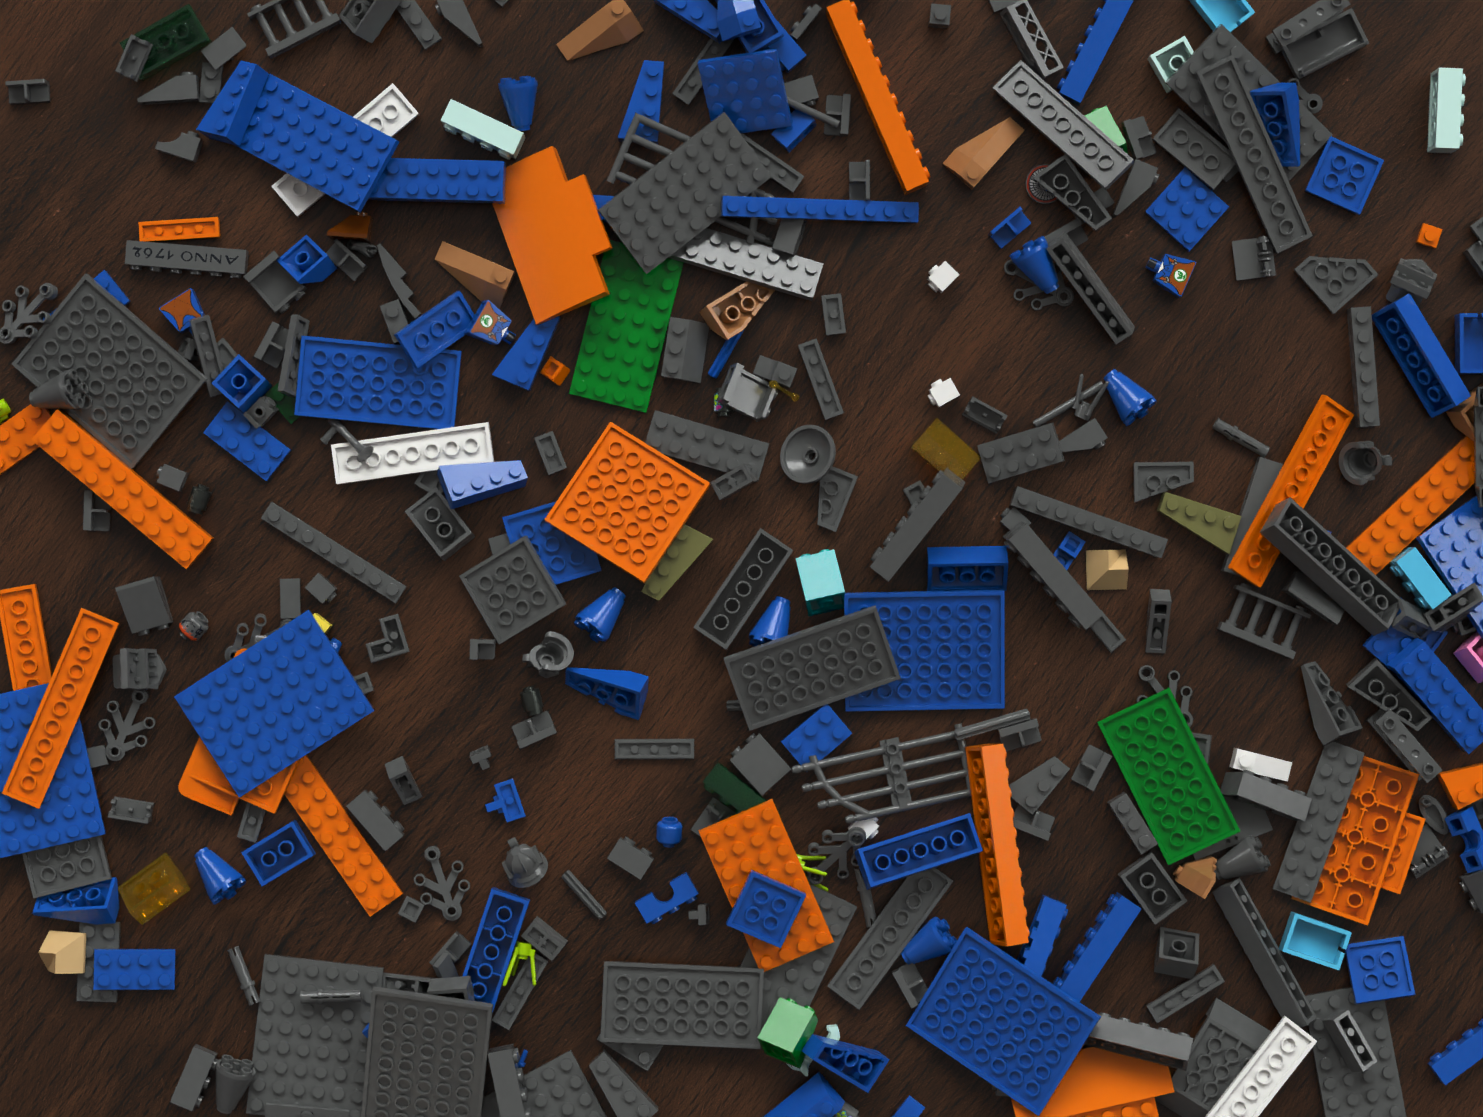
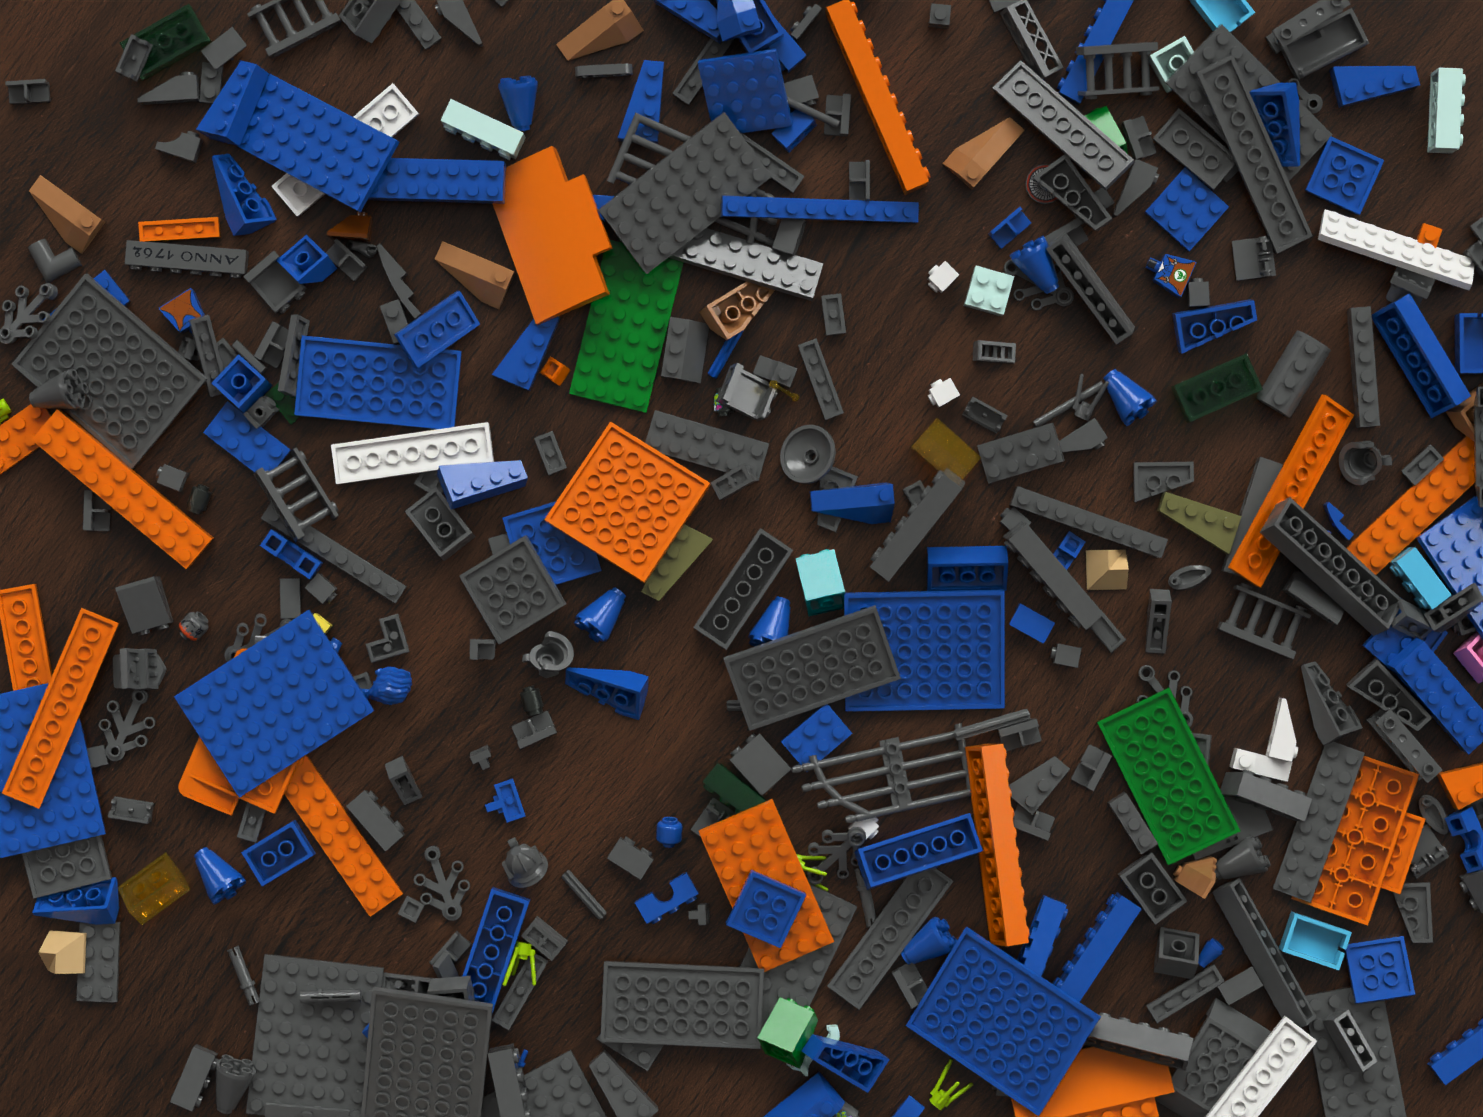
blue plate [93,949,175,990] -> none
dark grey piece [320,419,374,462] -> none
torso [464,300,516,346] -> none
dark grey tile [615,738,694,759] -> none
dark grey pin [1212,418,1270,458] -> none
dark grey plate [1294,256,1379,315] -> none
none -> dark grey brick [28,239,82,283]
none -> medium nougat wedge [29,175,105,254]
none -> blue wedge [212,154,277,236]
none -> dark grey tile [232,340,268,374]
none -> dark grey fence [253,447,339,542]
none -> blue arch [260,529,323,579]
none -> blue hair [361,667,412,705]
none -> dark grey beam [575,63,633,78]
none -> blue wedge [810,482,895,524]
none -> lime plant [929,1059,973,1110]
none -> light aqua brick [964,266,1014,317]
none -> dark grey slope [973,340,1016,364]
none -> blue panel [1009,603,1055,643]
none -> dark grey brick [1050,643,1082,668]
none -> dark grey fence [1076,42,1159,99]
none -> dark grey arm [1168,565,1211,590]
none -> clear green brick [1171,353,1263,423]
none -> blue wedge [1172,299,1257,354]
none -> dark grey brick [1186,278,1210,308]
none -> blue cone [1198,938,1224,968]
none -> dark grey hinge [1217,967,1263,1005]
none -> dark grey container [1255,330,1331,419]
none -> white slope [1266,697,1298,762]
none -> white plate [1318,209,1475,290]
none -> blue slope [1323,502,1354,541]
none -> blue wedge [1329,66,1420,108]
none -> dark grey wing [1393,882,1433,943]
none -> dark grey plate [1400,444,1444,486]

